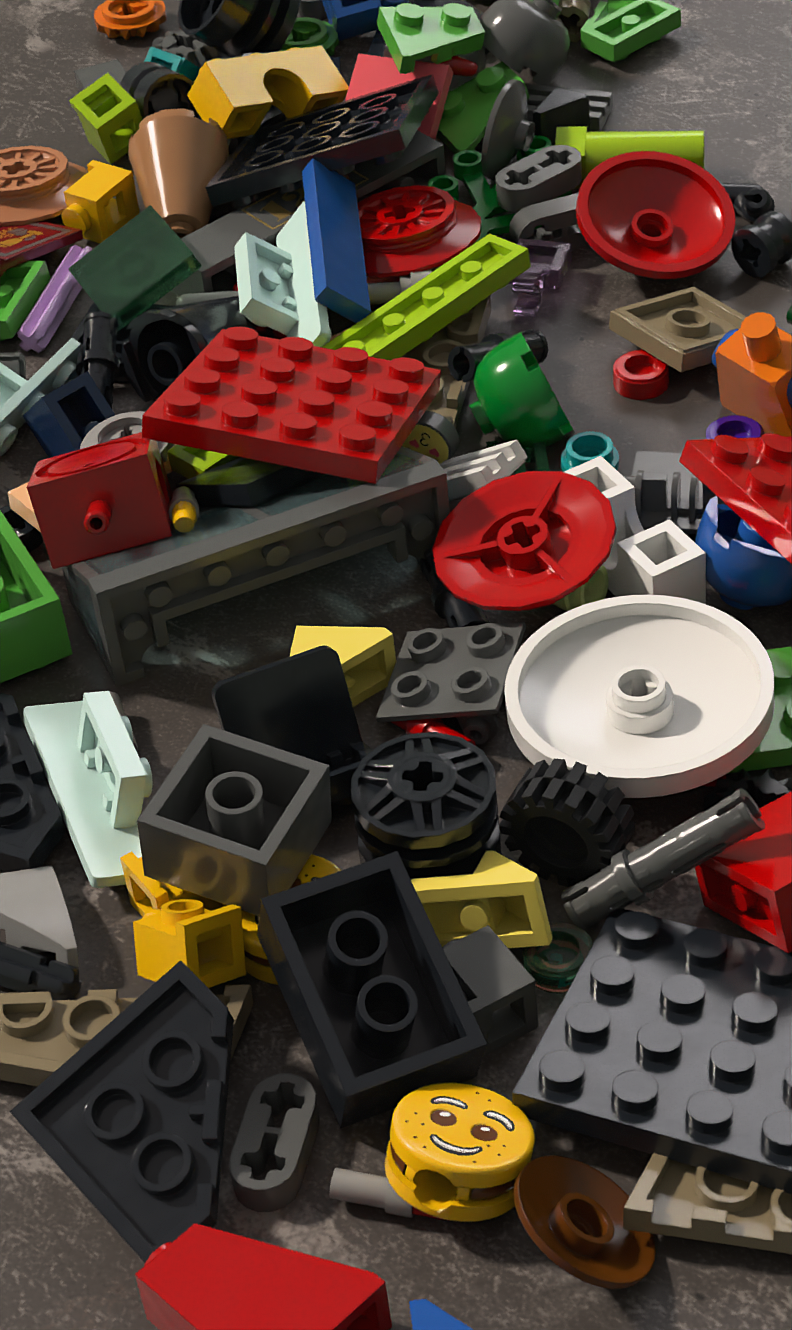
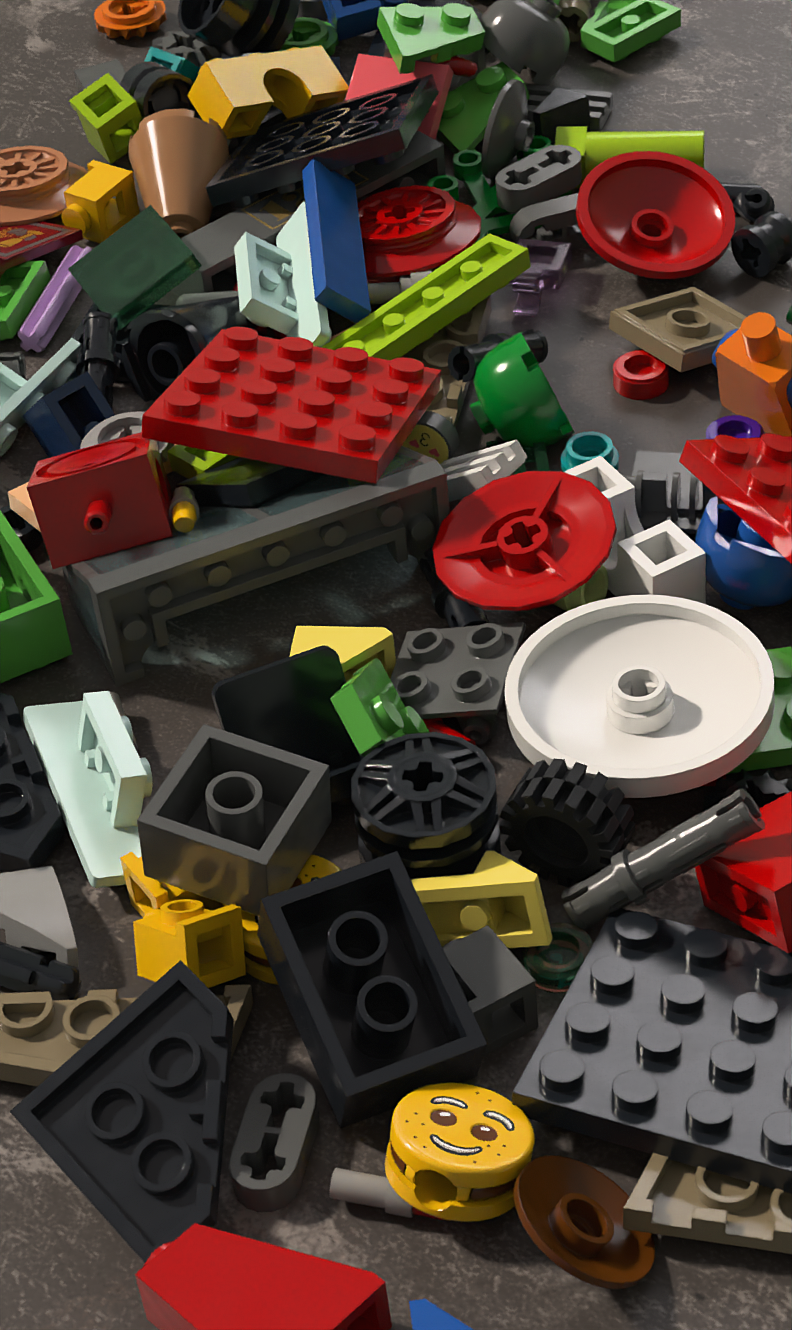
none -> bright green wing [330,658,429,757]

